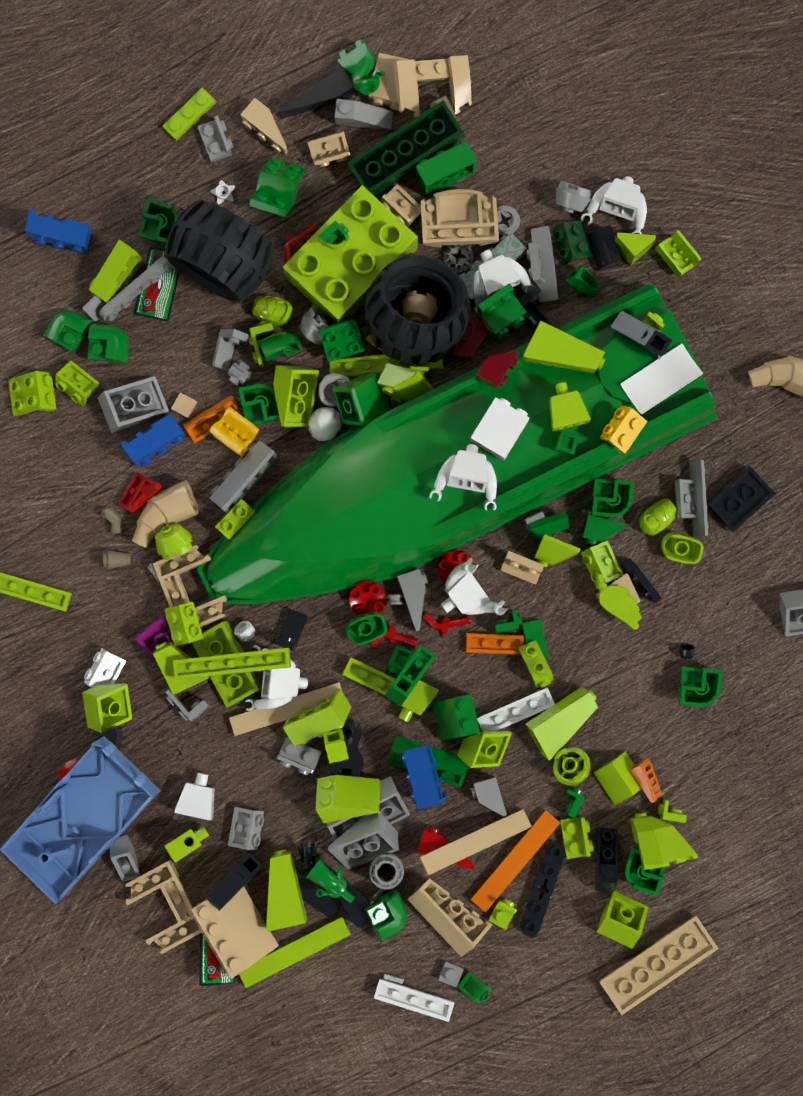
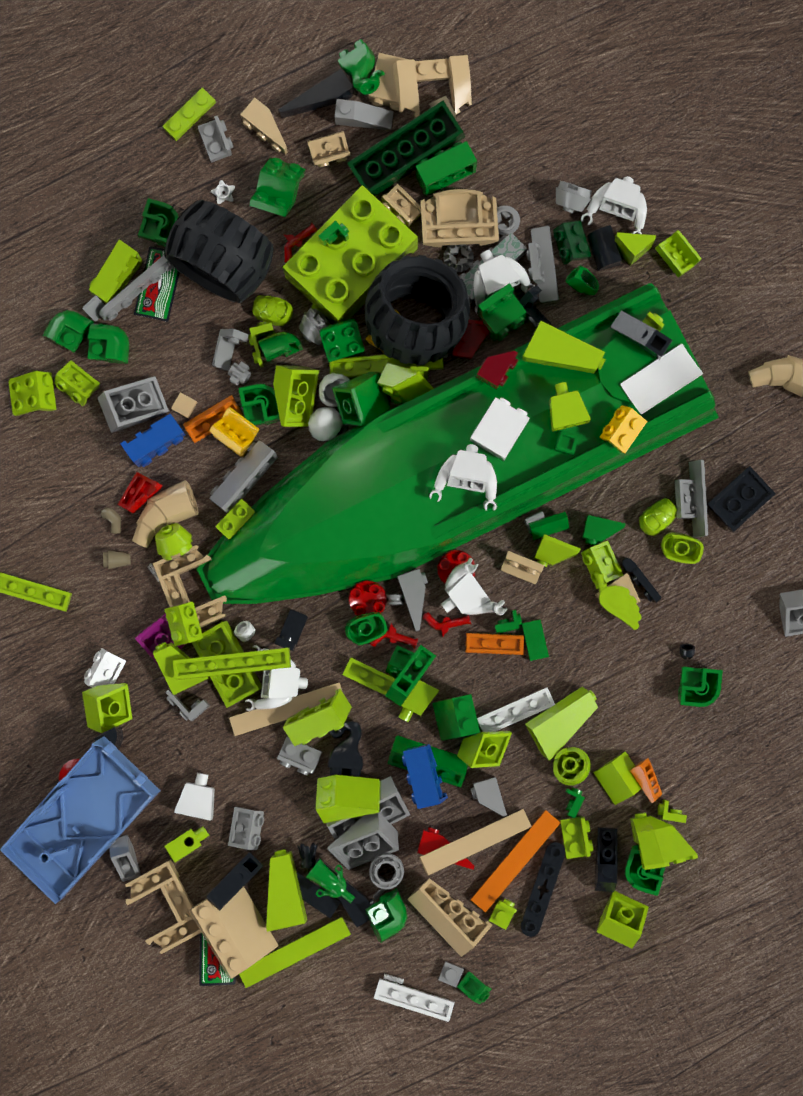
blue wedge [25,209,93,253] -> none
lime brick [323,729,349,763] -> none
tan cone [401,291,439,324] -> none
lime bracket [519,641,554,688] -> none
green brick [590,478,634,518] -> none
tan plate [599,915,719,1015] -> none

